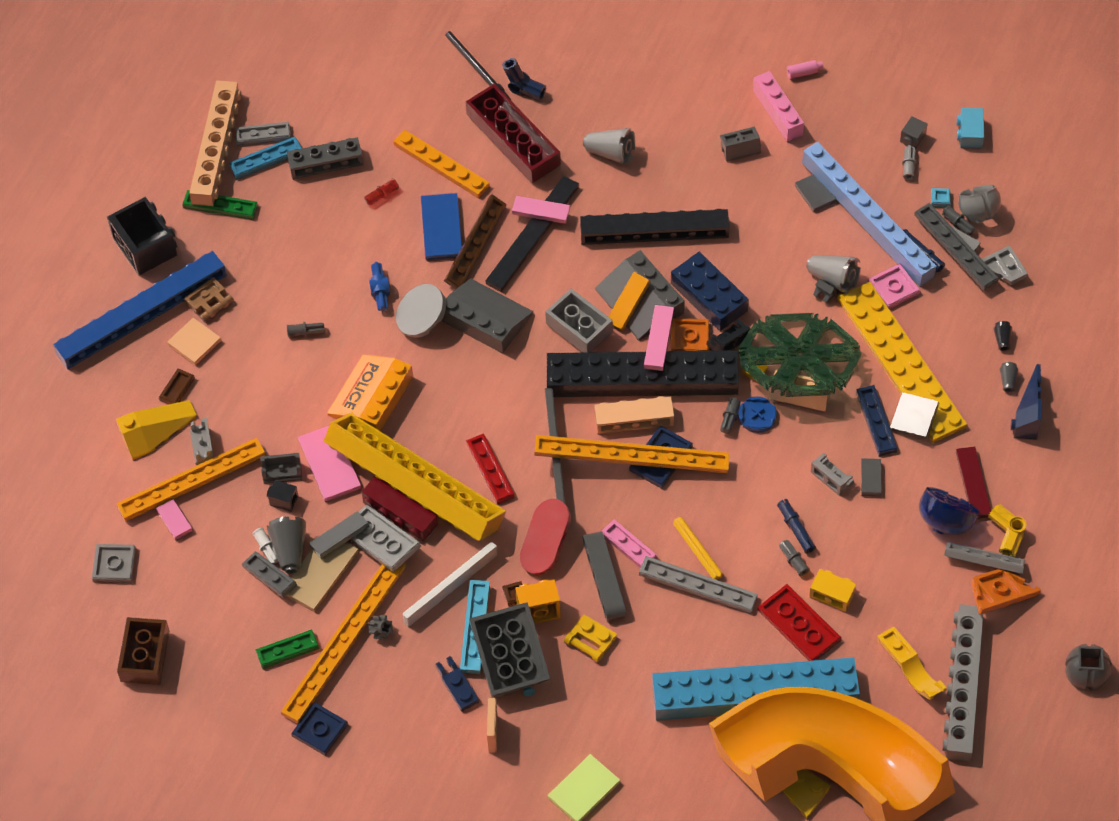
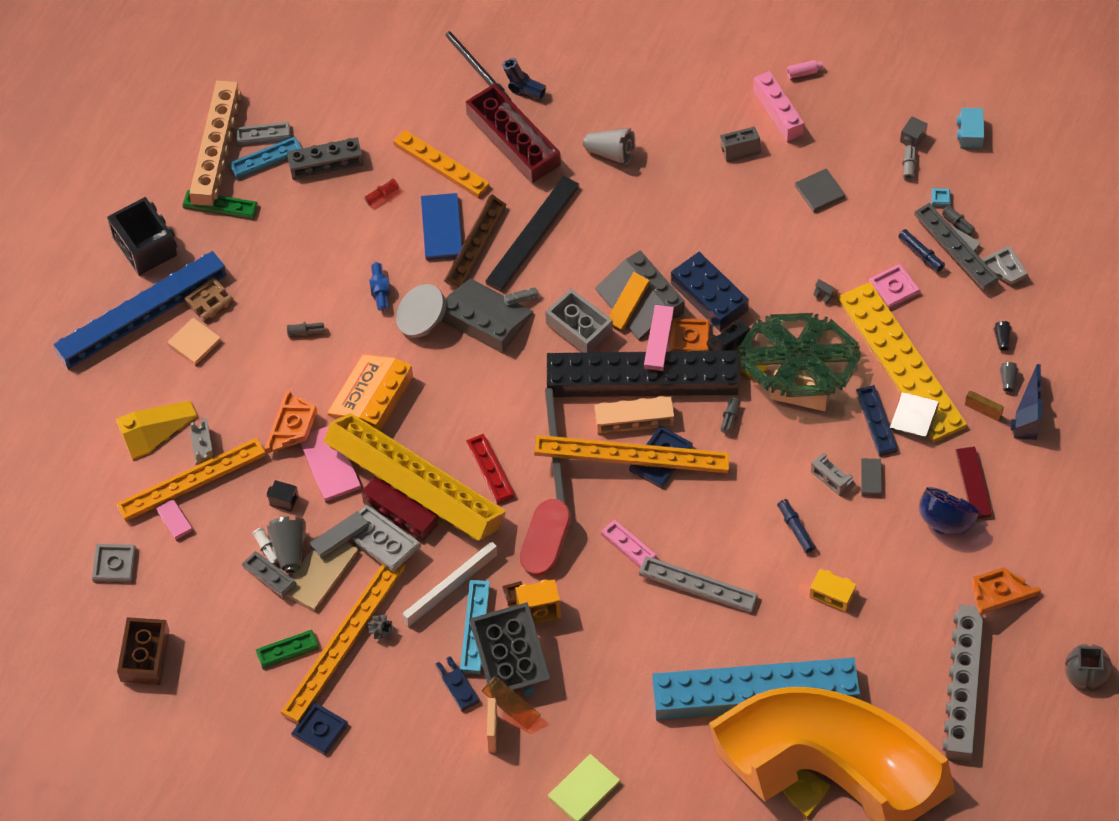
reddish brown tile [159,368,195,405] -> none
dark grey hinge [260,453,302,484] -> none
bright pink tile [512,196,570,224] -> none
yellow plate [564,614,617,662] -> none
black brick [580,209,730,245] -> none
dark grey beam [582,531,626,621] -> none
yellow axle [673,517,723,580] -> none
blue tile [738,396,777,433] -> none
red tile [757,584,842,661] -> none
dark grey axle [779,540,810,576] -> none
light blue brick [802,142,936,287] -> none
light grey cone [806,255,861,294] -> none
yellow piece [877,627,947,700] -> none
light grey tile [944,542,1025,574] -> none
light grey piece [958,185,1001,223] -> none
yellow piece [988,504,1027,557] -> none
none -> orange wing [264,391,318,453]
none -> clear orange tile [482,675,541,730]
none -> light grey axle [504,287,539,306]
none -> pearl gold tile [965,390,1004,422]

